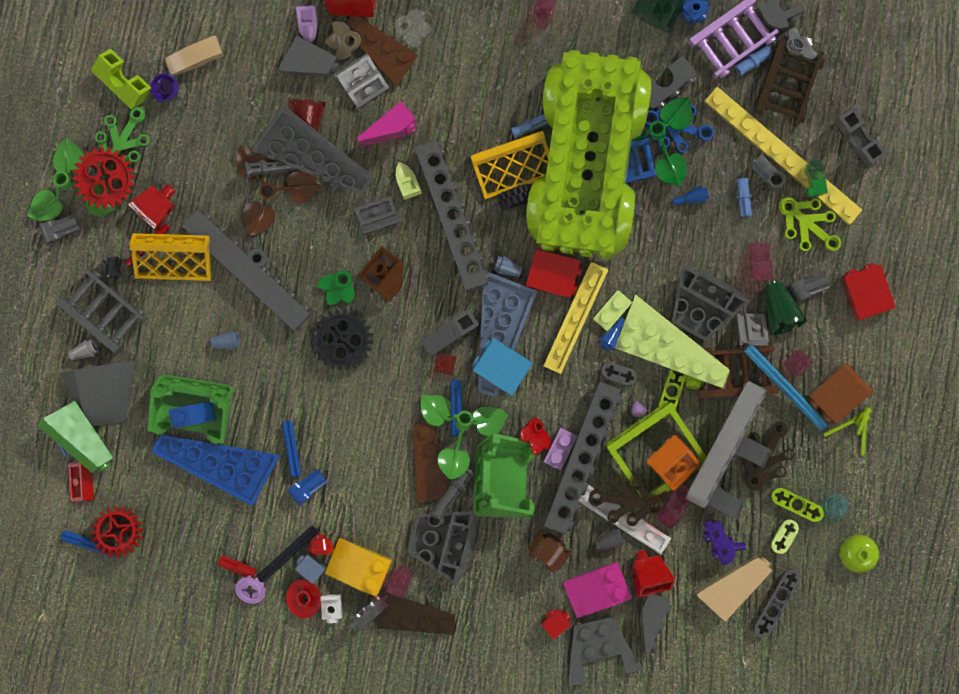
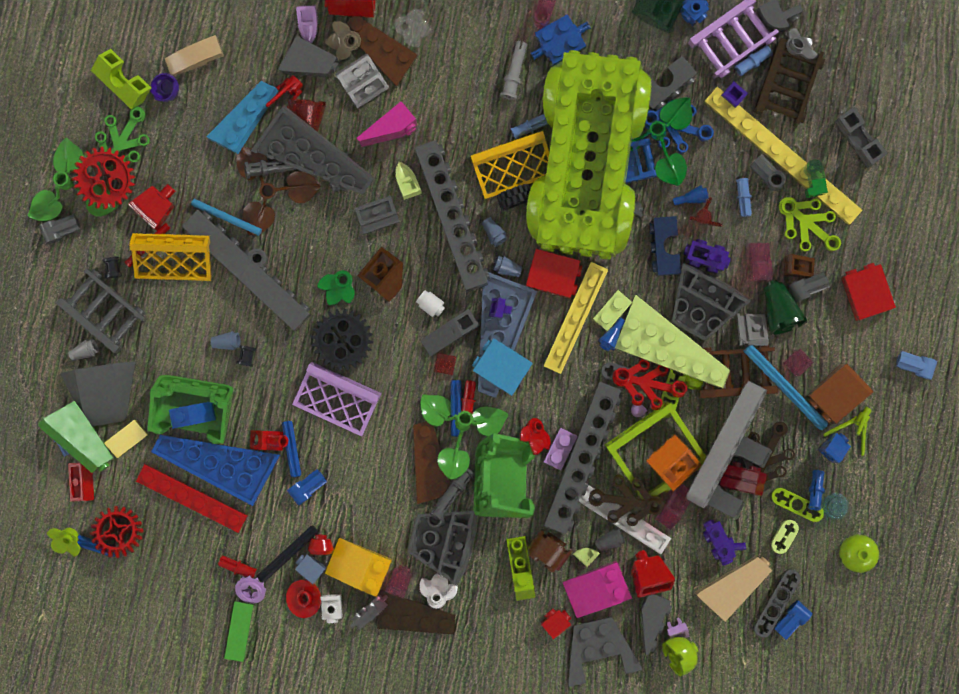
none -> lime plate [46,527,81,557]
none -> light yellow slope [104,420,148,458]
none -> red plate [136,464,248,533]
none -> dark azure bar [191,199,262,236]
none -> dark azure wing [207,81,278,154]
none -> bright green tile [224,601,254,662]
none -> black bush [236,345,256,367]
none -> red bracket [250,430,288,451]
none -> red plant [266,75,303,110]
none -> lavender fence [292,362,382,436]
none -> white brick [416,290,445,317]
none -> white plate [420,573,458,609]
none -> red axle [461,380,476,415]
none -> sand blue cone [482,217,507,247]
none -> dark purple tile [489,298,512,318]
none -> light grey pin [500,41,528,100]
none -> lime slope [506,536,536,601]
none -> blue plate [531,14,591,66]
none -> yellowish green tile [573,548,600,567]
none -> red plant [612,359,687,410]
none -> dark blue arch [649,216,681,277]
none -> lime cylinder [662,637,698,677]
none -> lavender tile [667,618,690,639]
none -> dark purple brick [683,239,731,274]
none -> clear red plant [689,197,723,227]
none -> dark red brick [720,462,767,496]
none -> dark purple slope [721,81,748,108]
none -> blue piece [774,600,813,640]
none -> reddish brown slope [784,254,815,277]
none -> blue pin [808,470,825,510]
none -> blue slope [818,433,851,463]
none -> medium blue piece [896,351,938,380]

